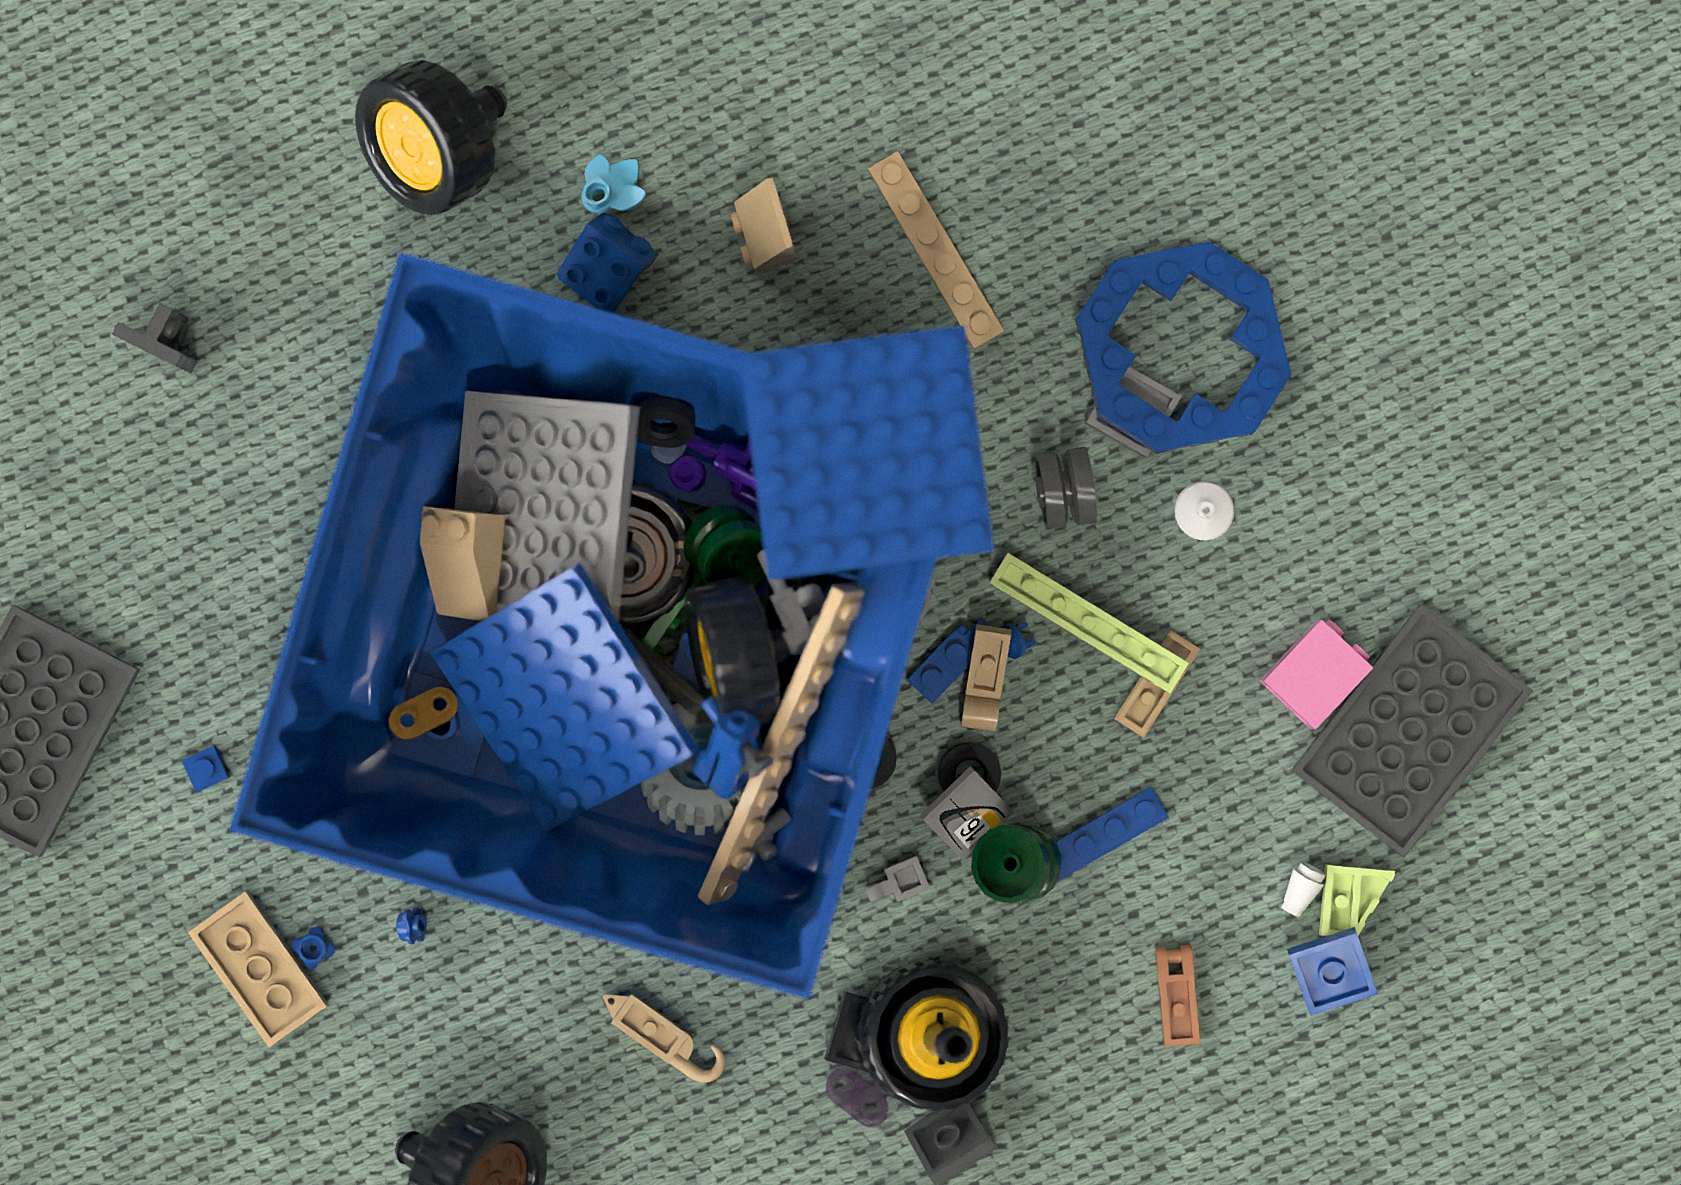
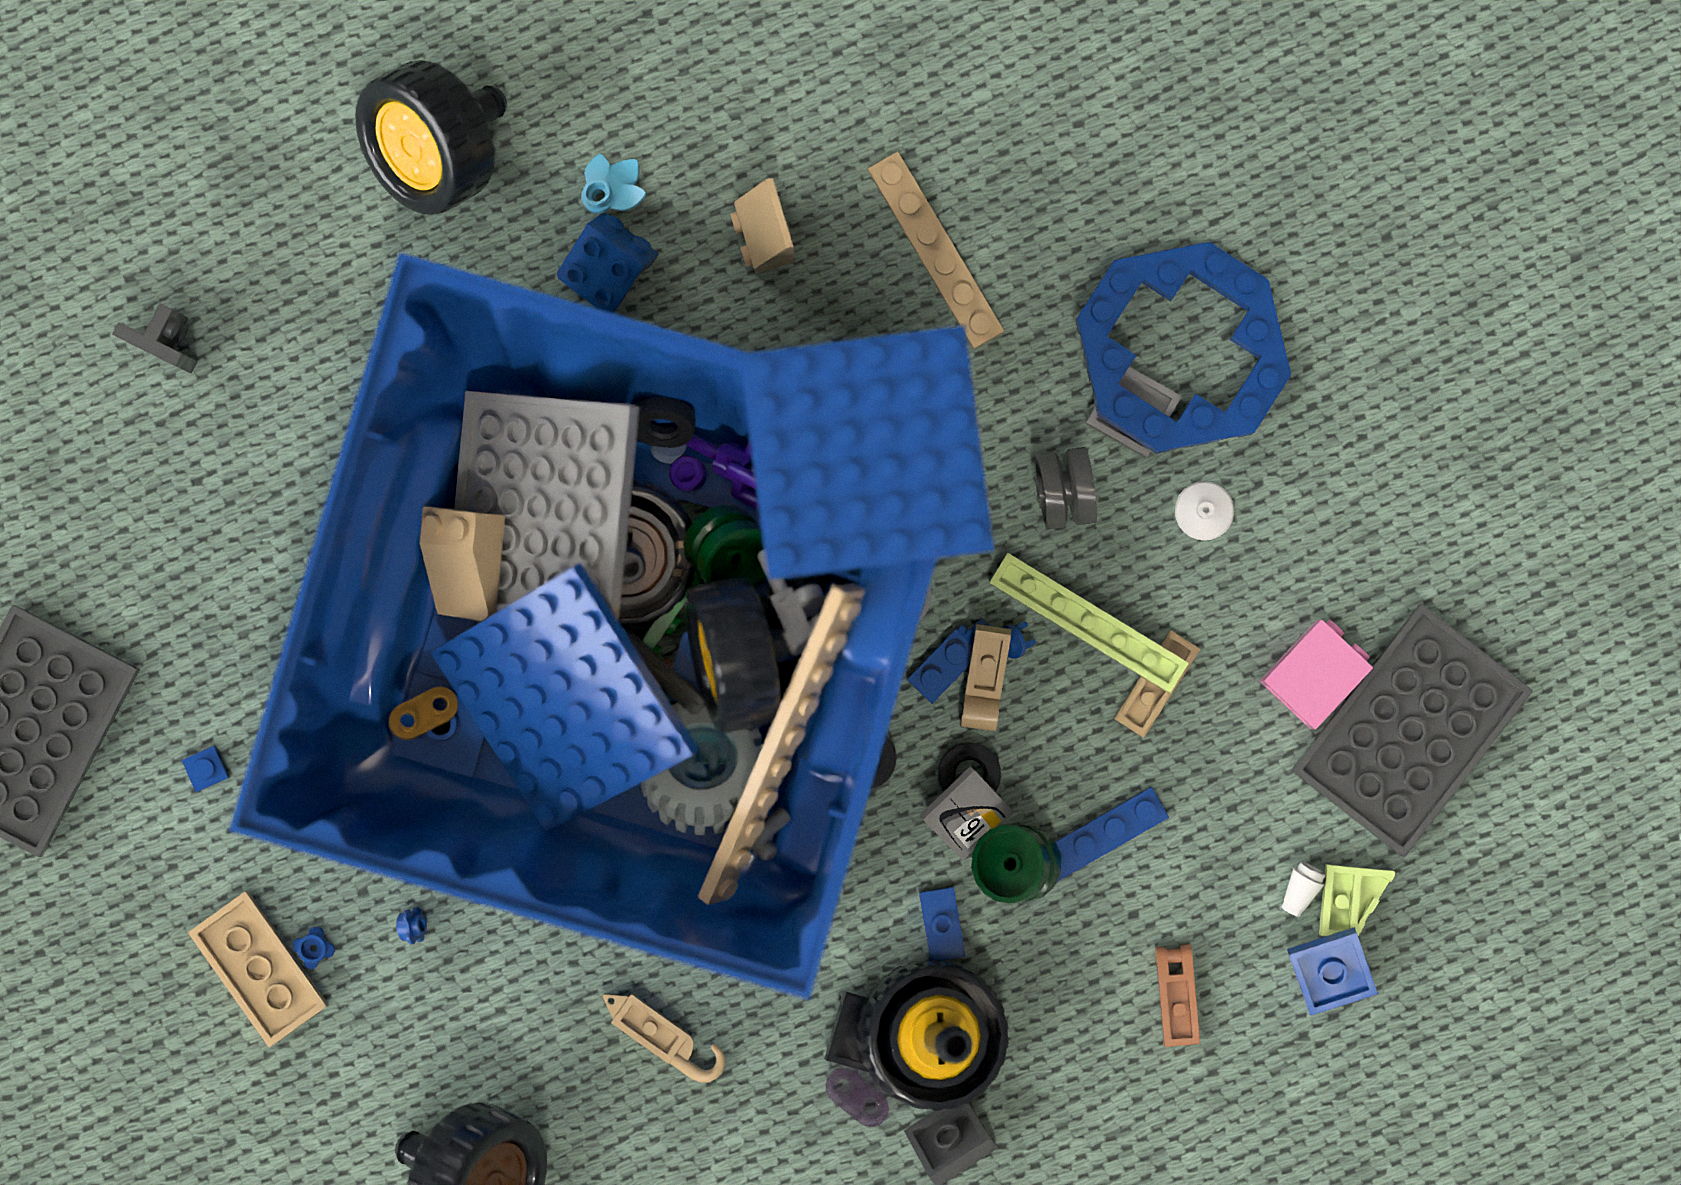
blue piece [693,696,774,799] -> none
light grey plate [864,855,930,902] -> none
none -> blue plate [919,886,966,961]

